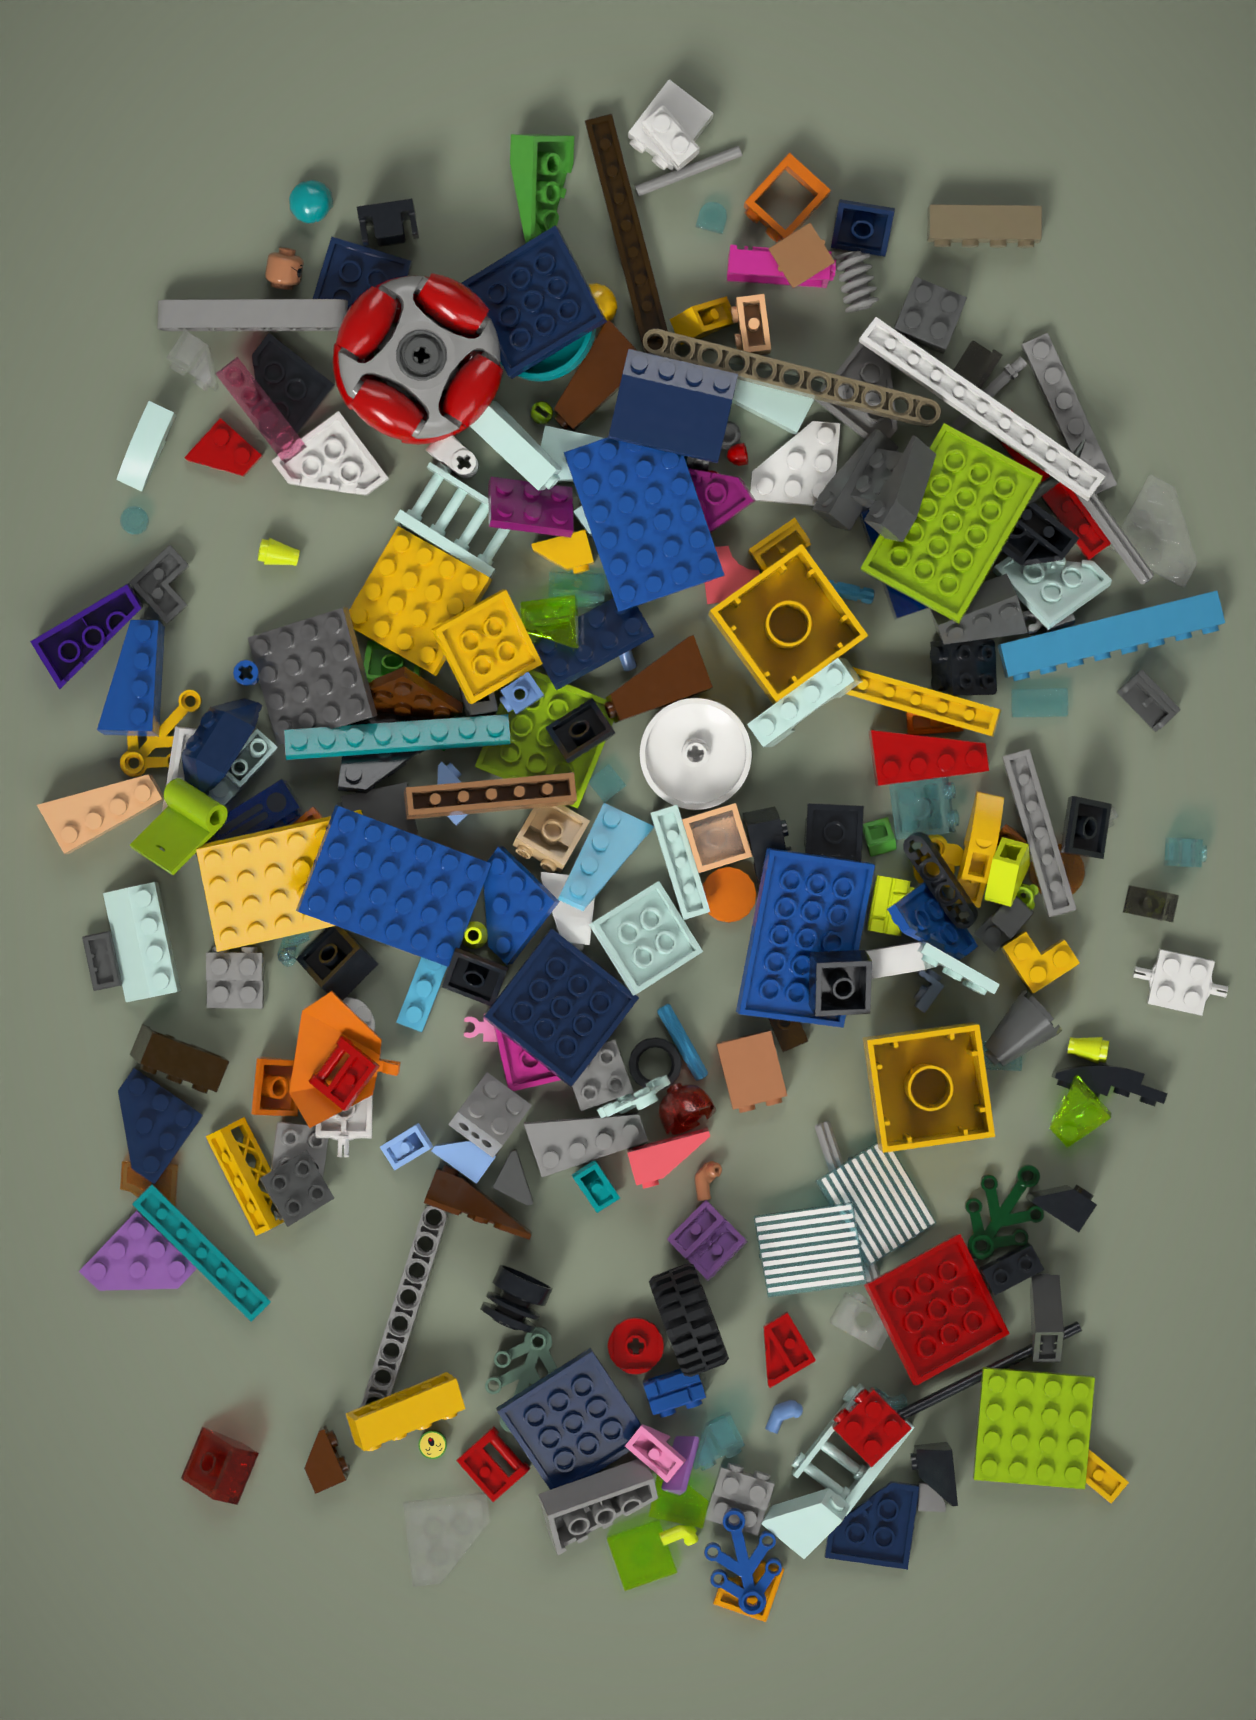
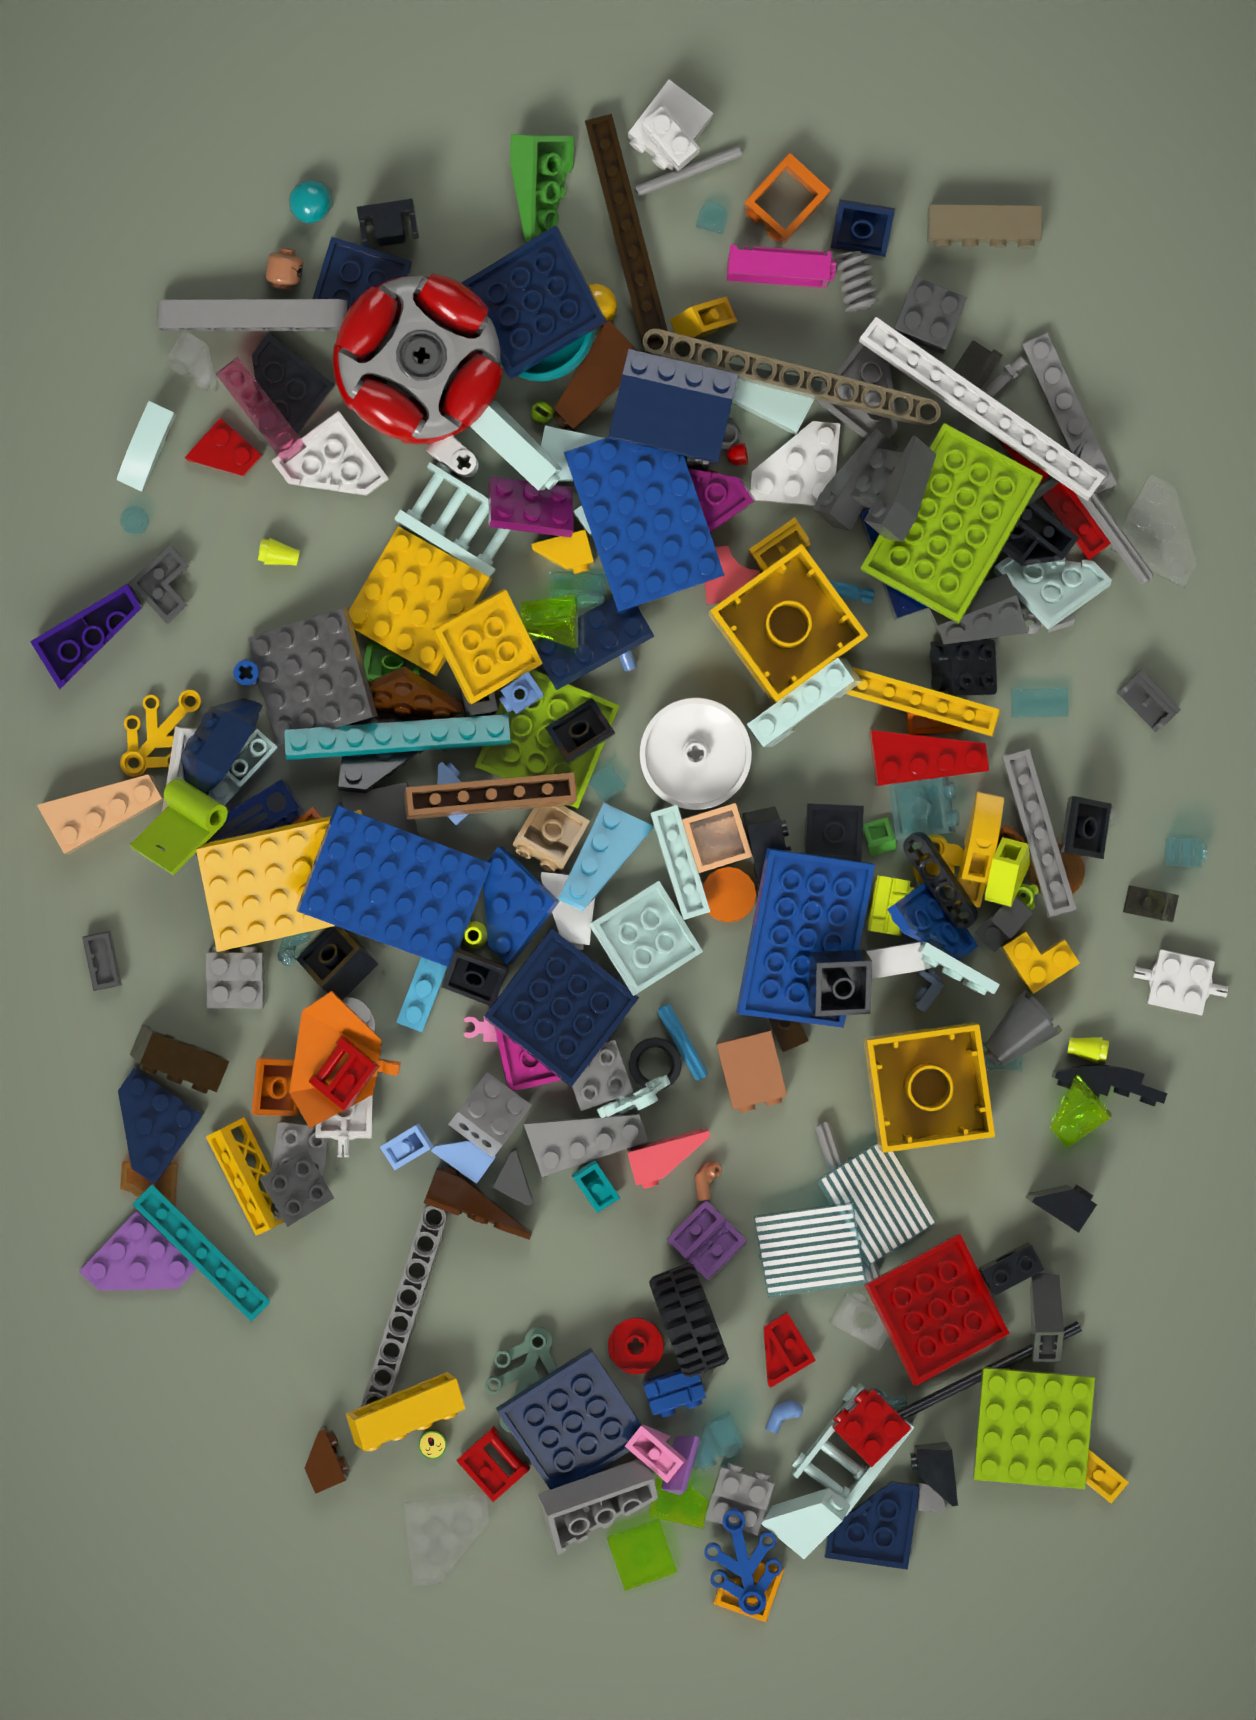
blue wedge [97,620,165,737] -> none
light aqua slope [103,882,181,1002] -> none
clear red slope [181,1427,259,1505] -> none
black wheel [480,1265,553,1333] -> none
reddish brown slope [604,635,713,723] -> none
neon yellow arm [658,1525,699,1546] -> none
clear red cylinder [659,1083,716,1135] -> none
light nougat brick [731,294,771,355] -> none
medium nougat piece [768,223,835,289] -> none
dark green plant [965,1164,1044,1259] -> none
dark azure brick [998,591,1225,681] -> none

